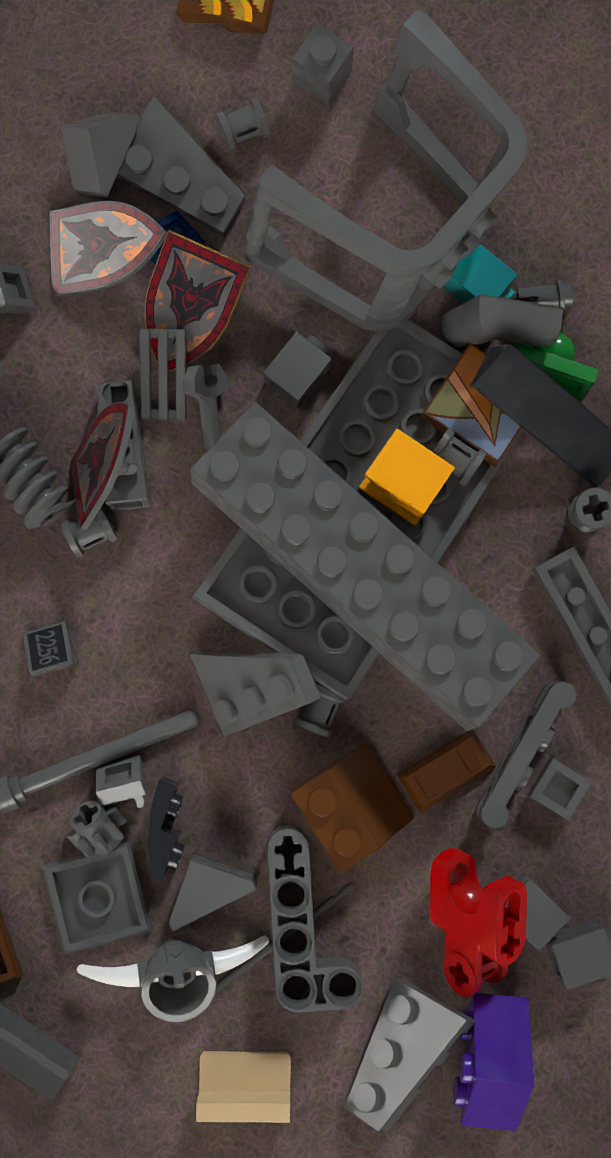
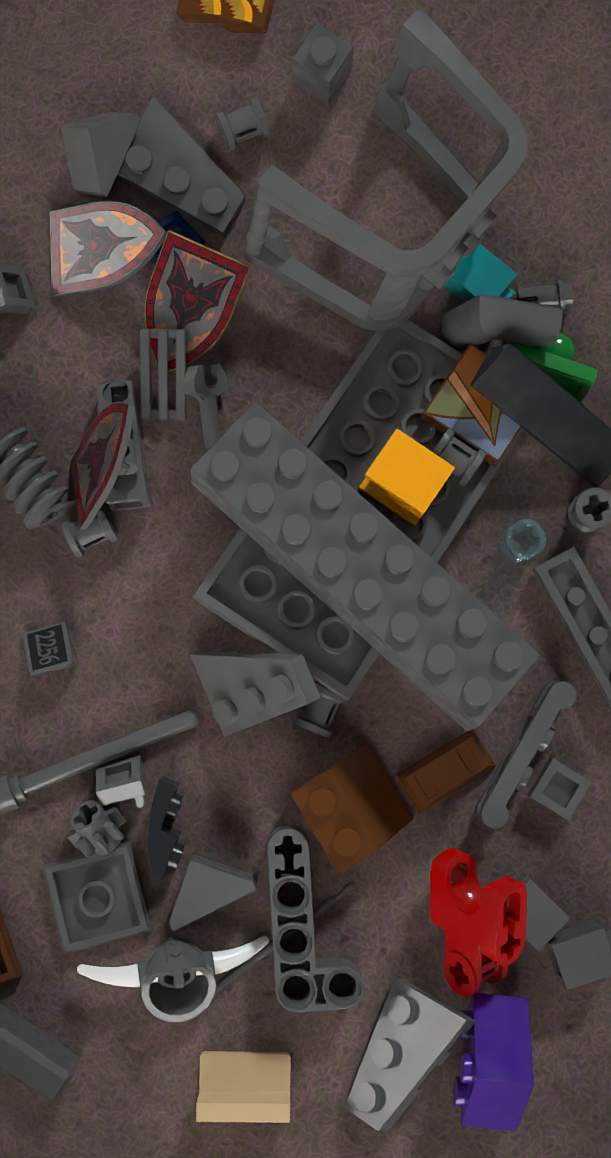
dark grey brick [263,331,332,409] -> none
none -> clear light blue bush [499,519,546,562]

